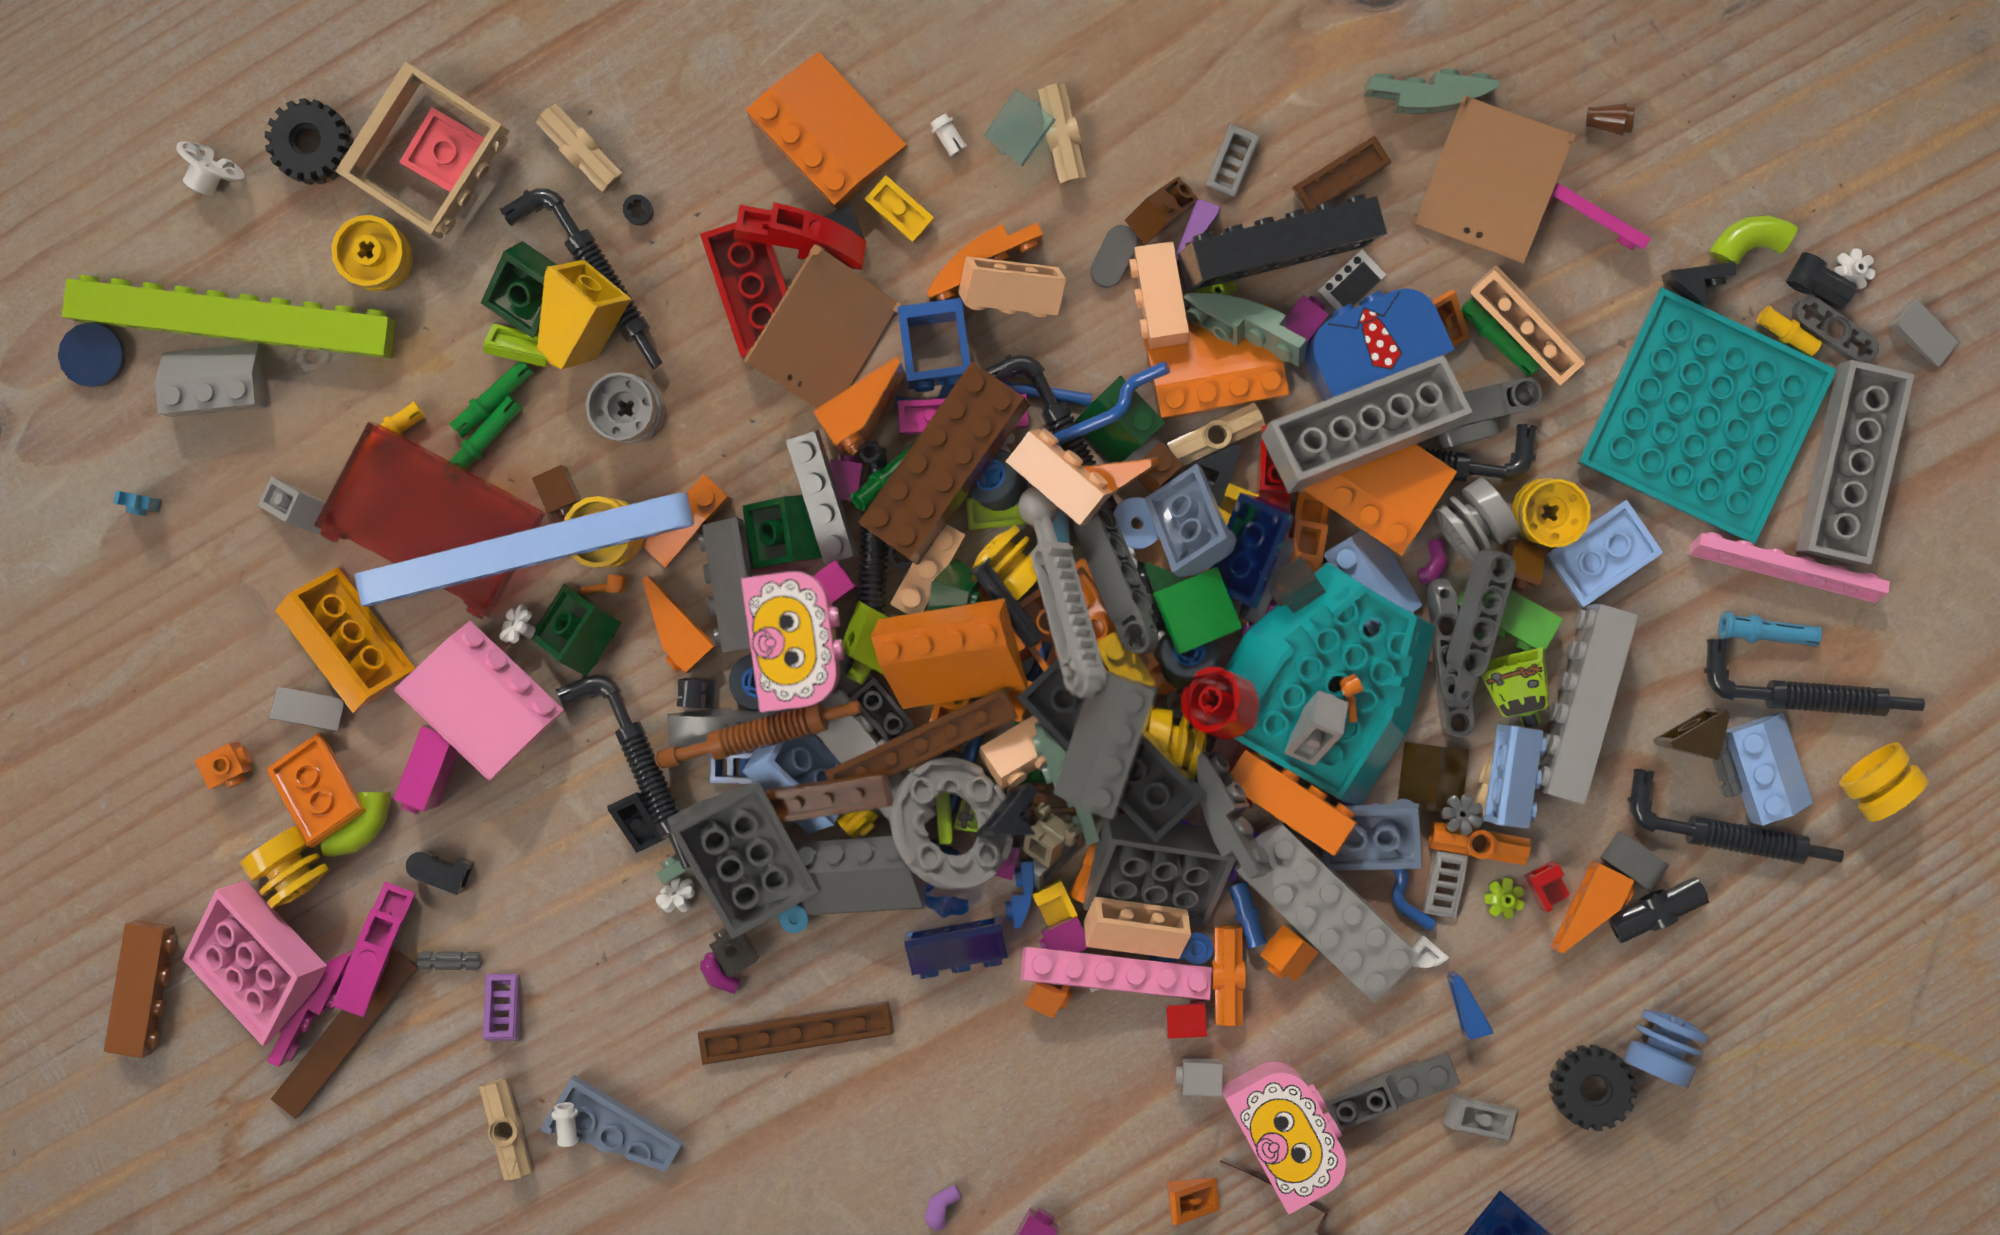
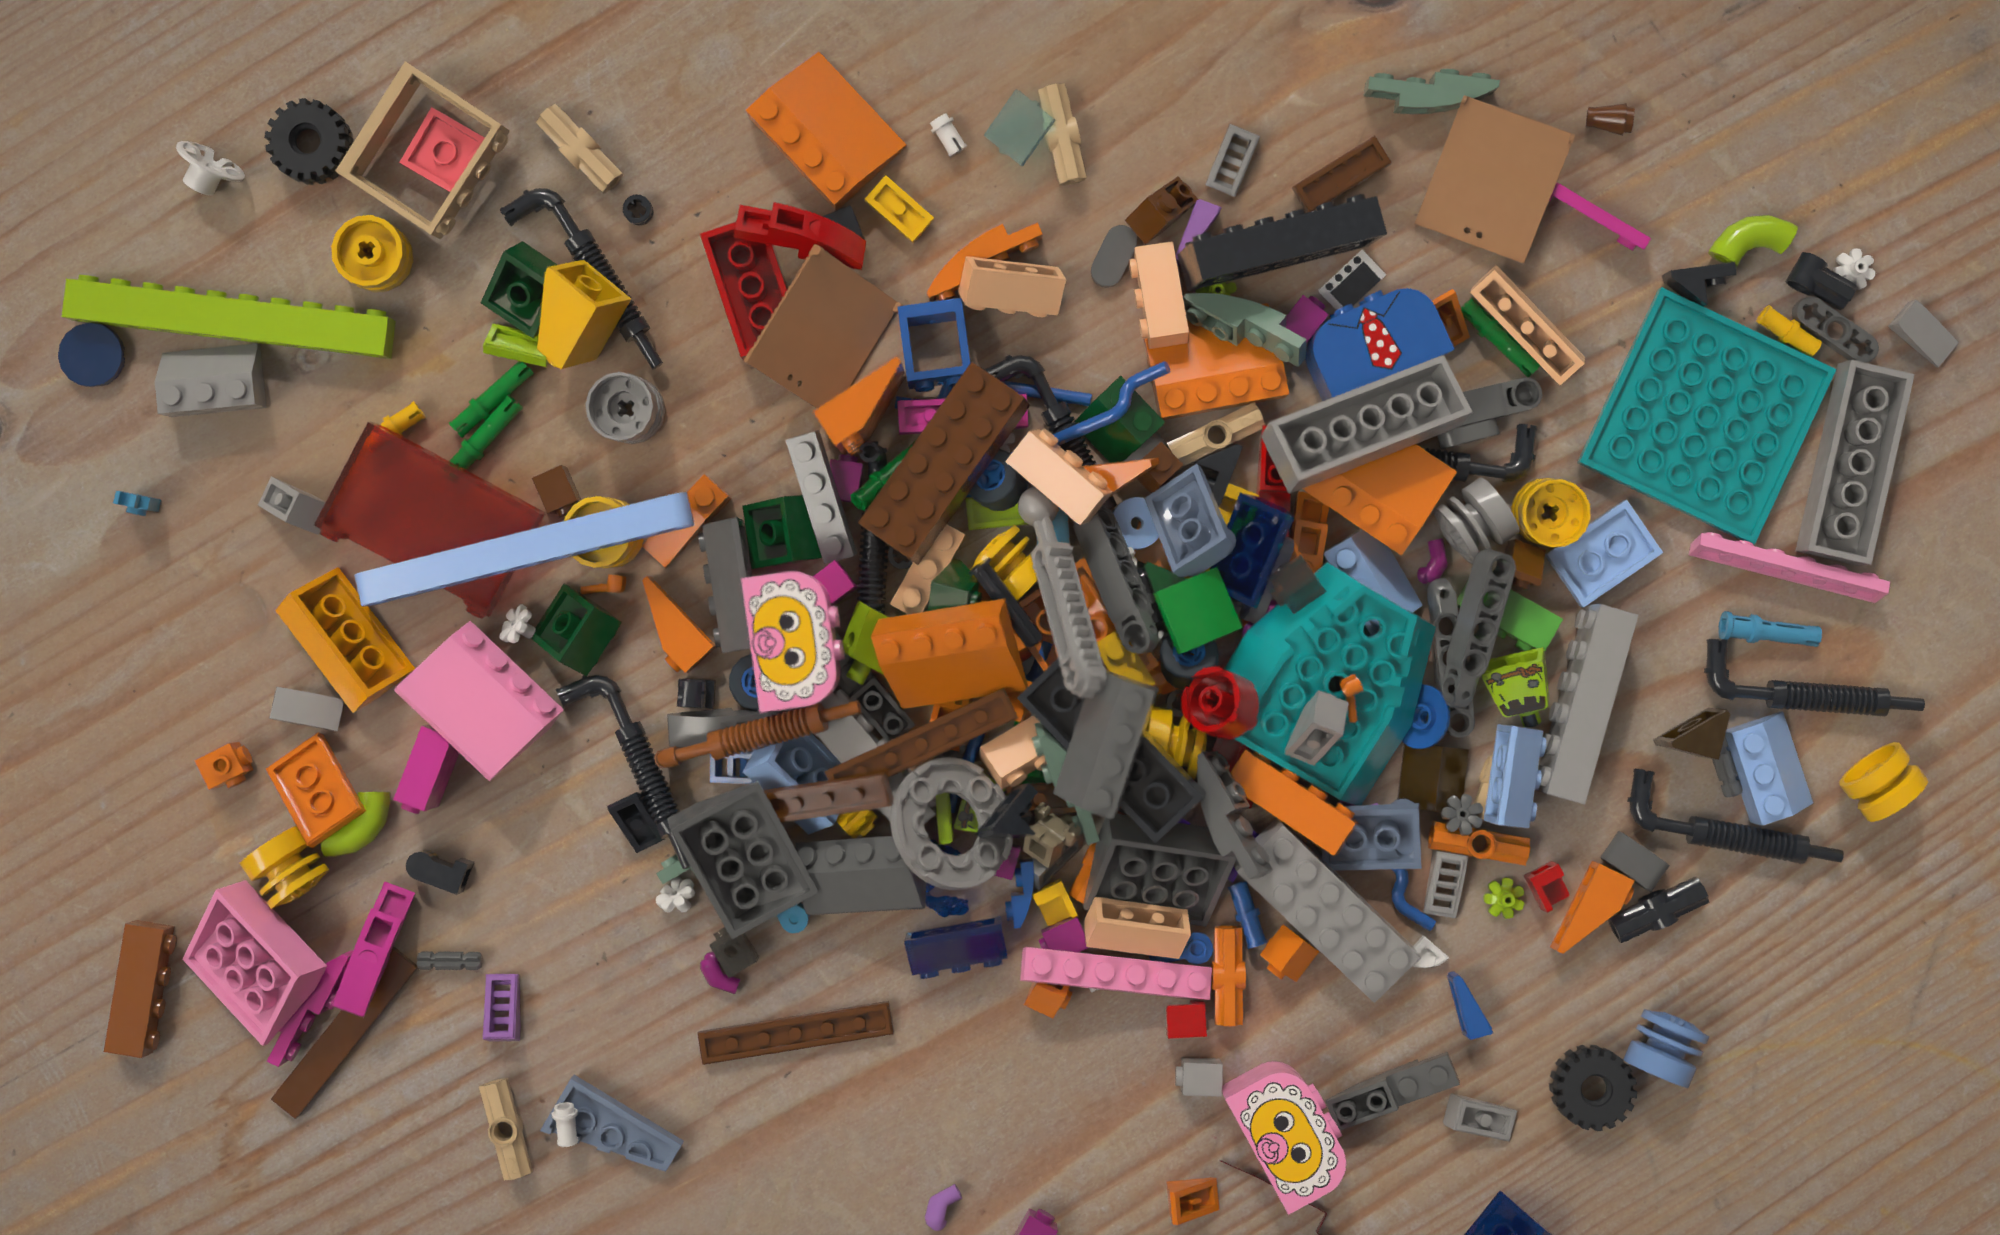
none -> blue dish [1402,684,1450,749]

